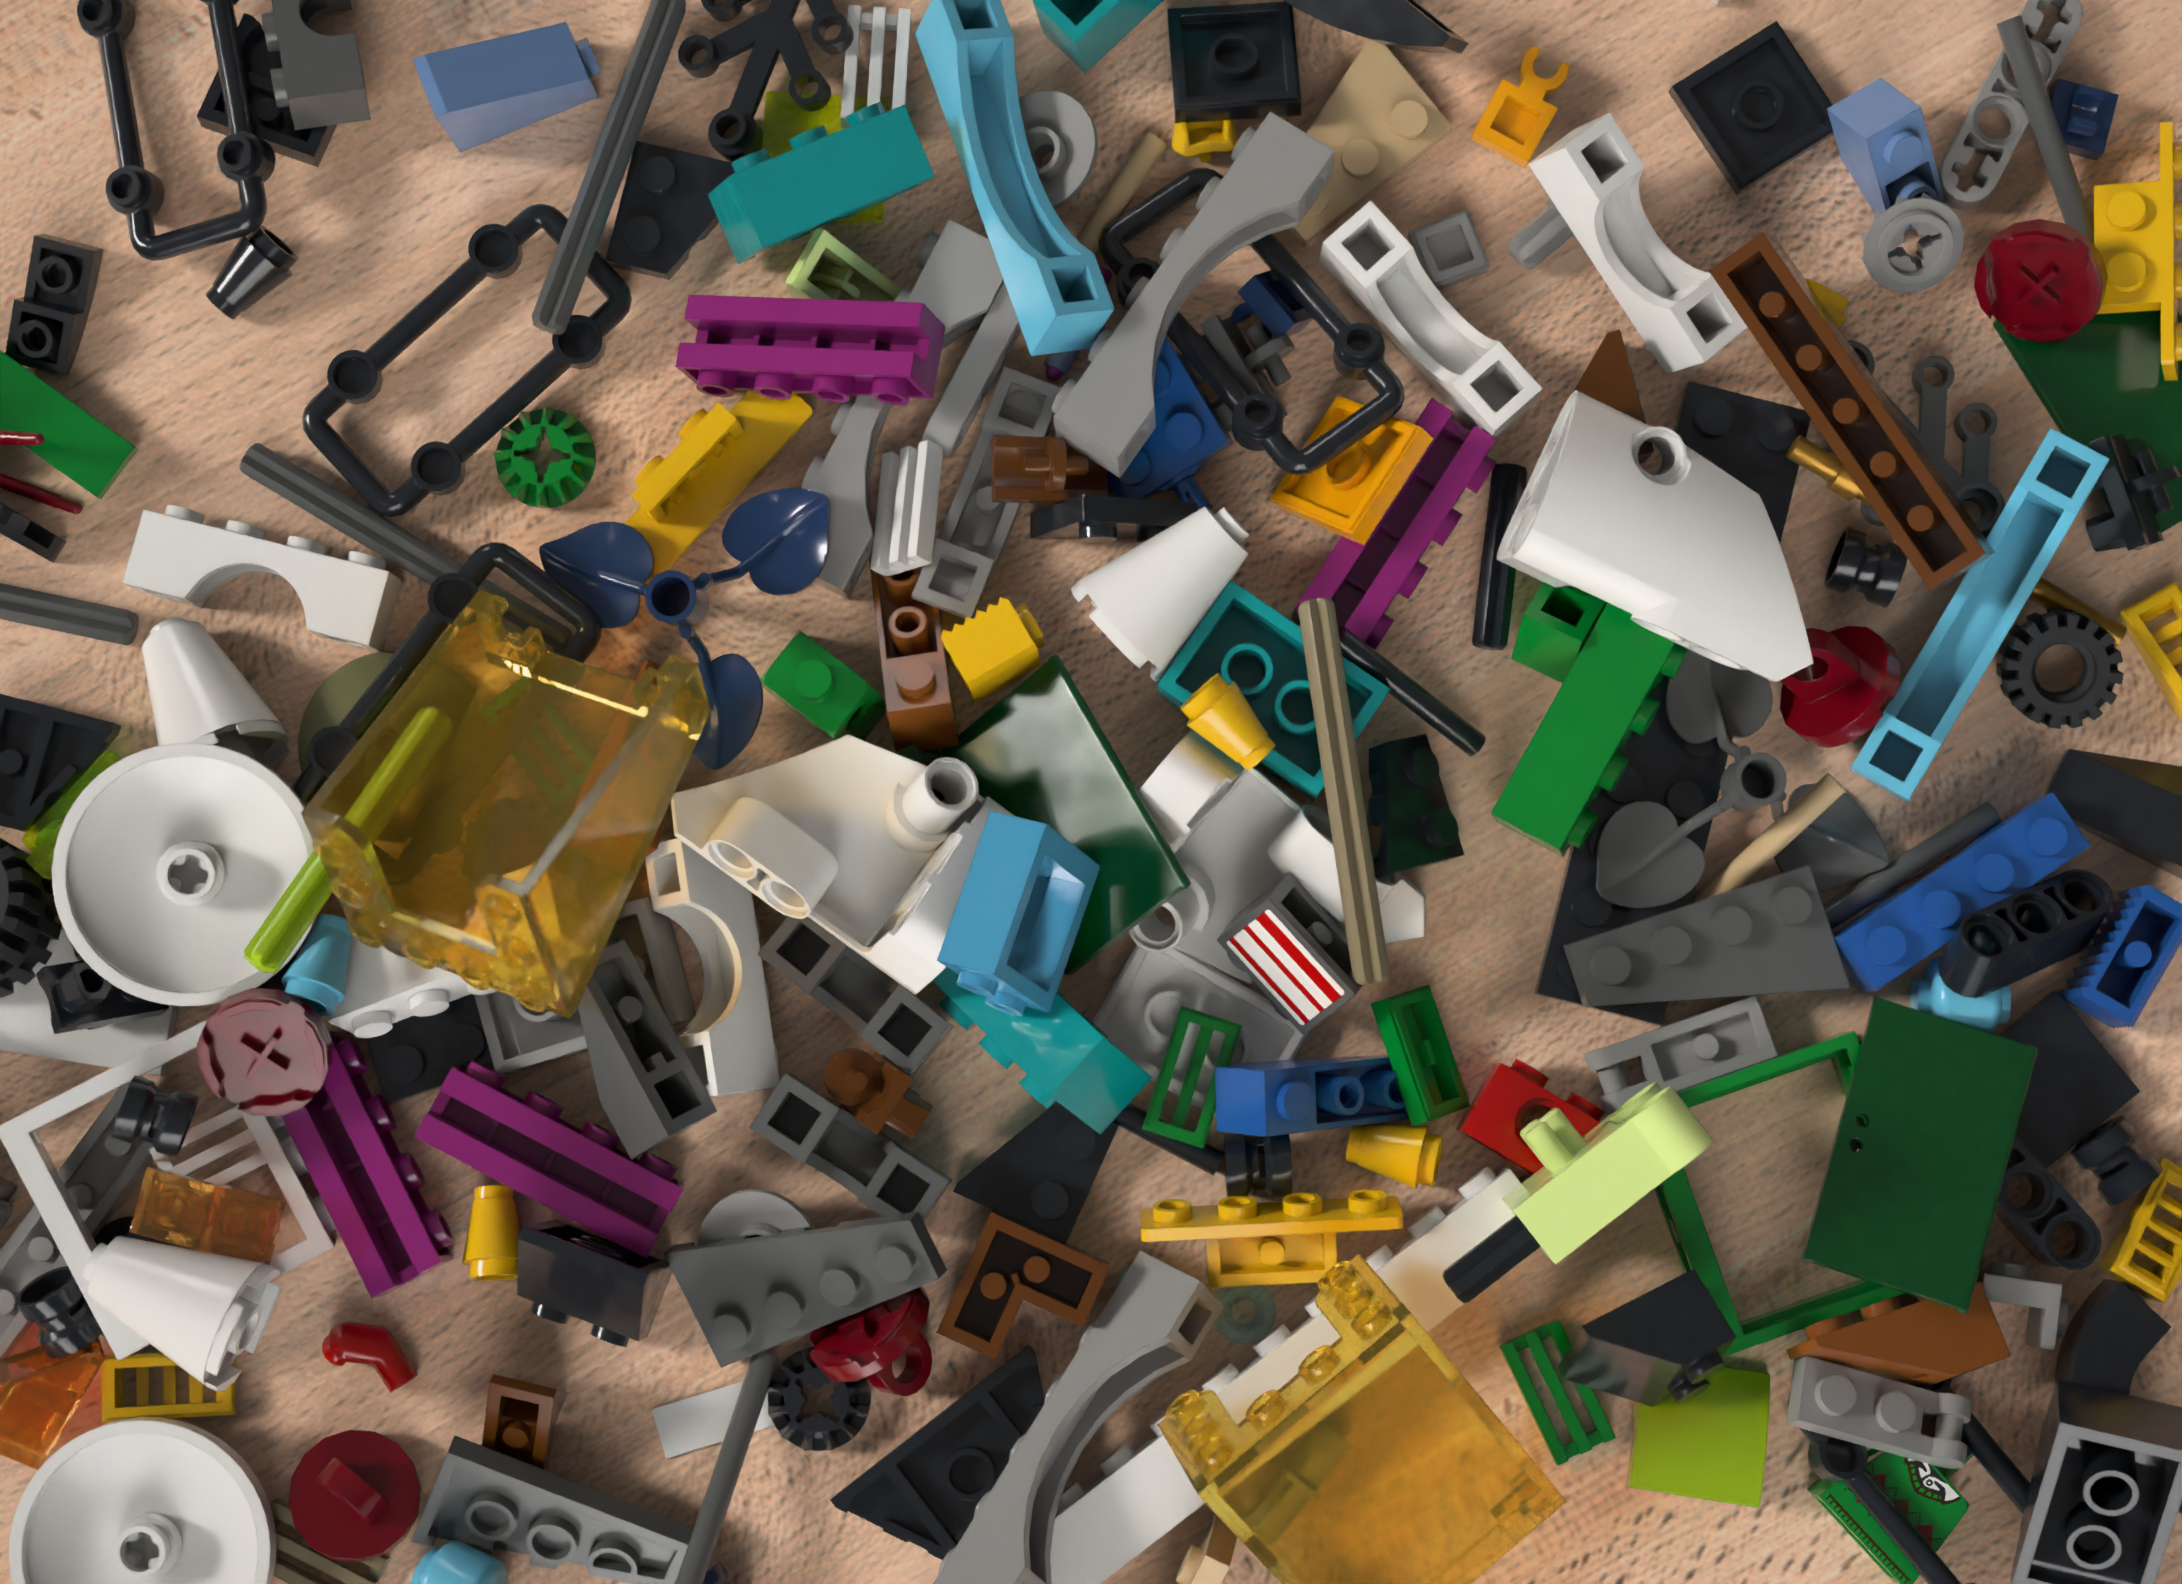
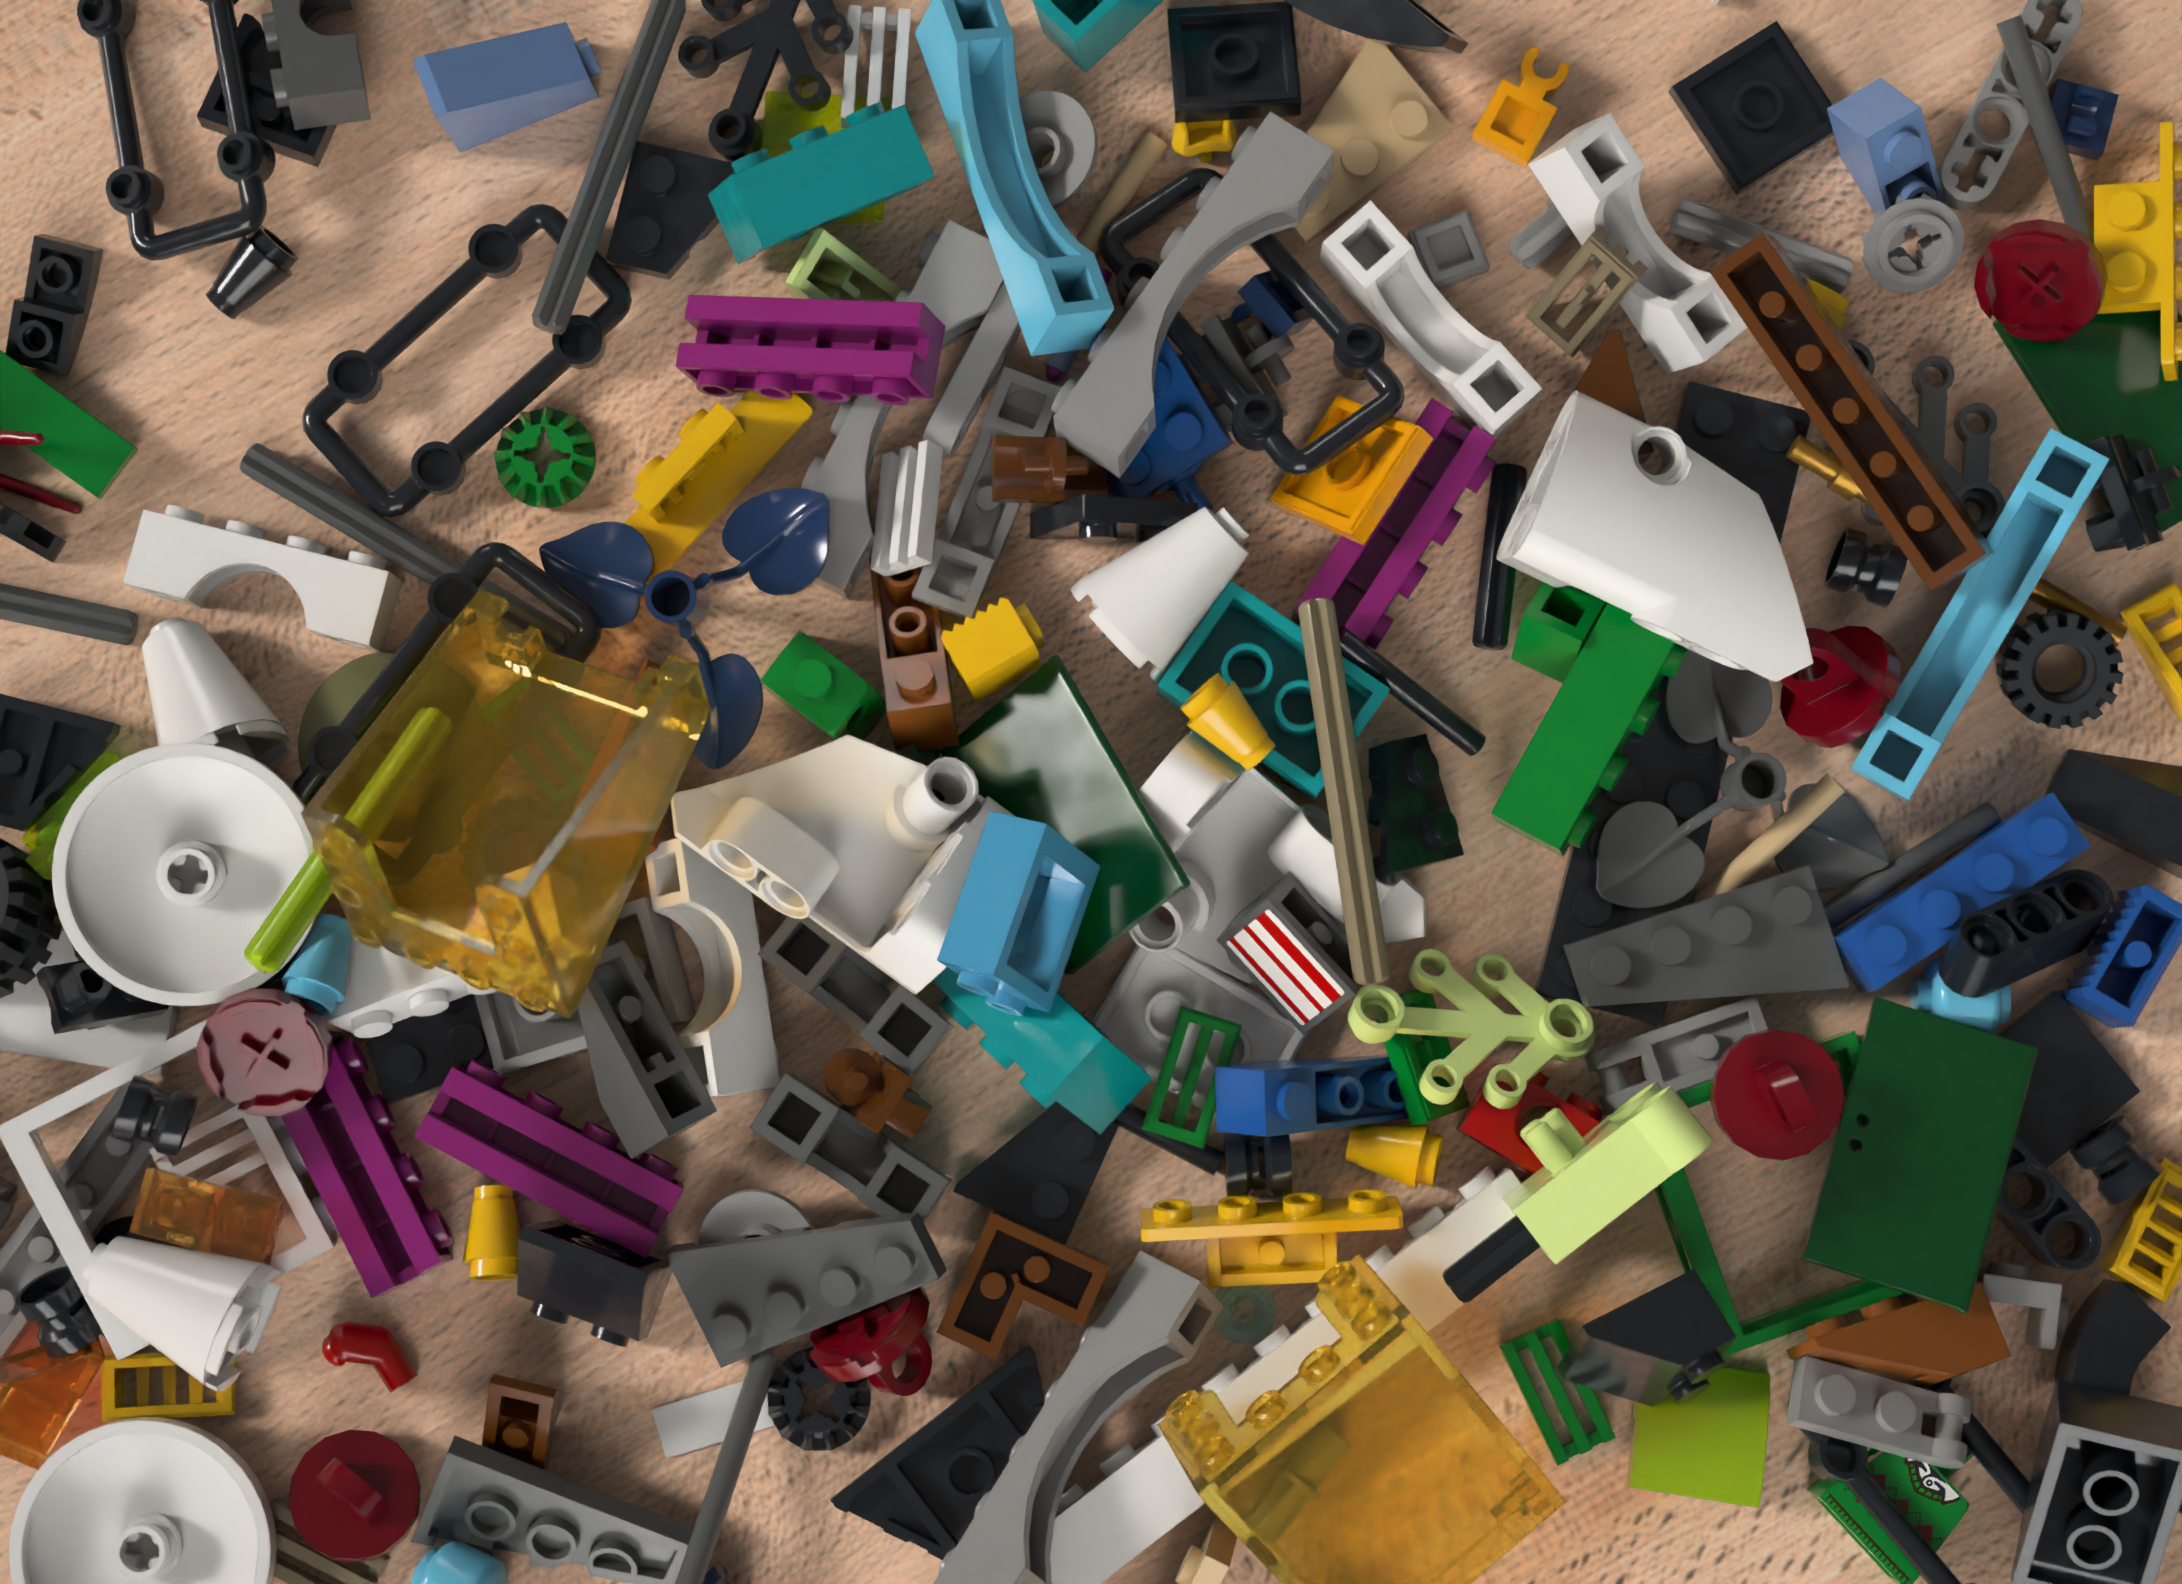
none -> yellowish green plant [1348,949,1595,1109]
none -> dark tan tile [1525,226,1648,358]
none -> light grey axle [1670,198,1854,294]
none -> dark red tile [1709,1029,1844,1161]

